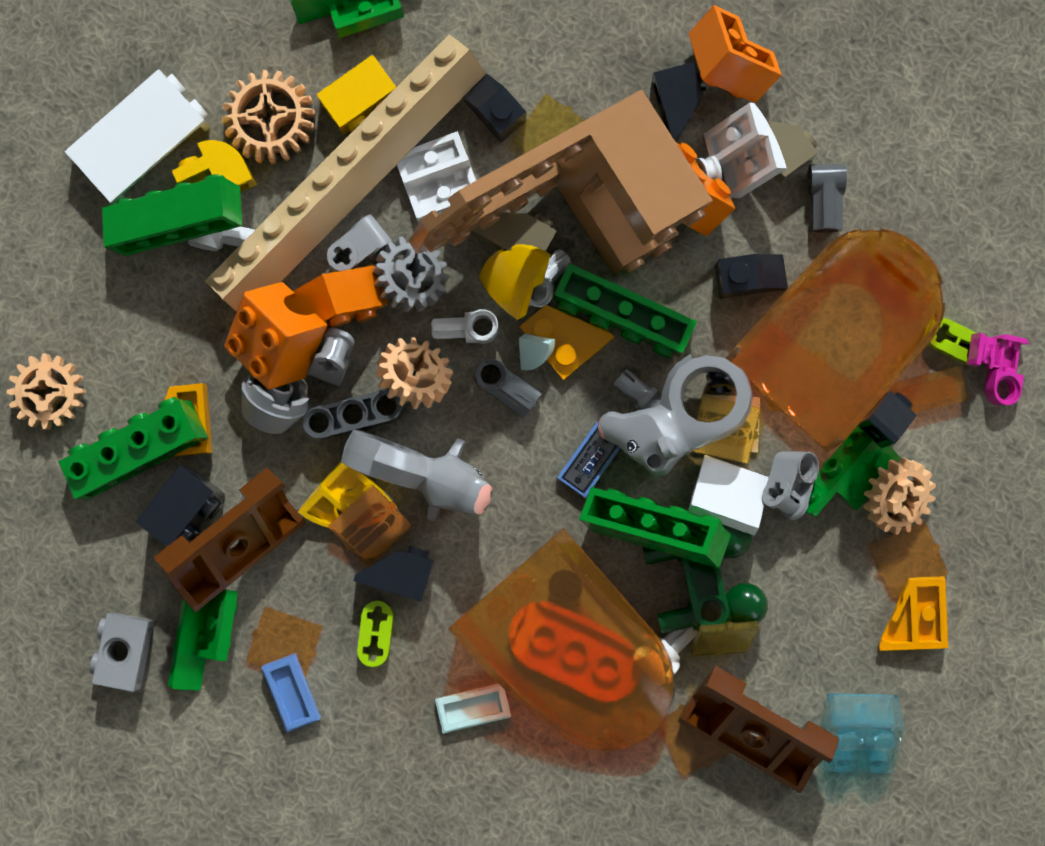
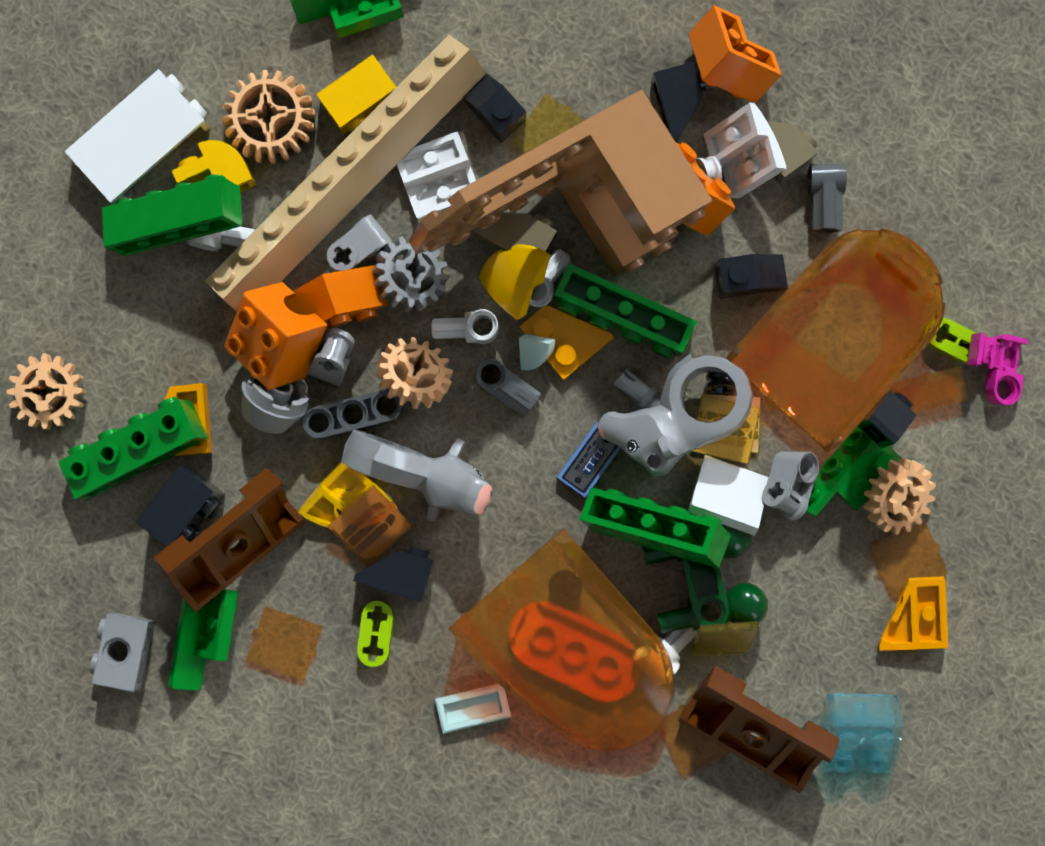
medium blue tile [261,653,321,732] -> none

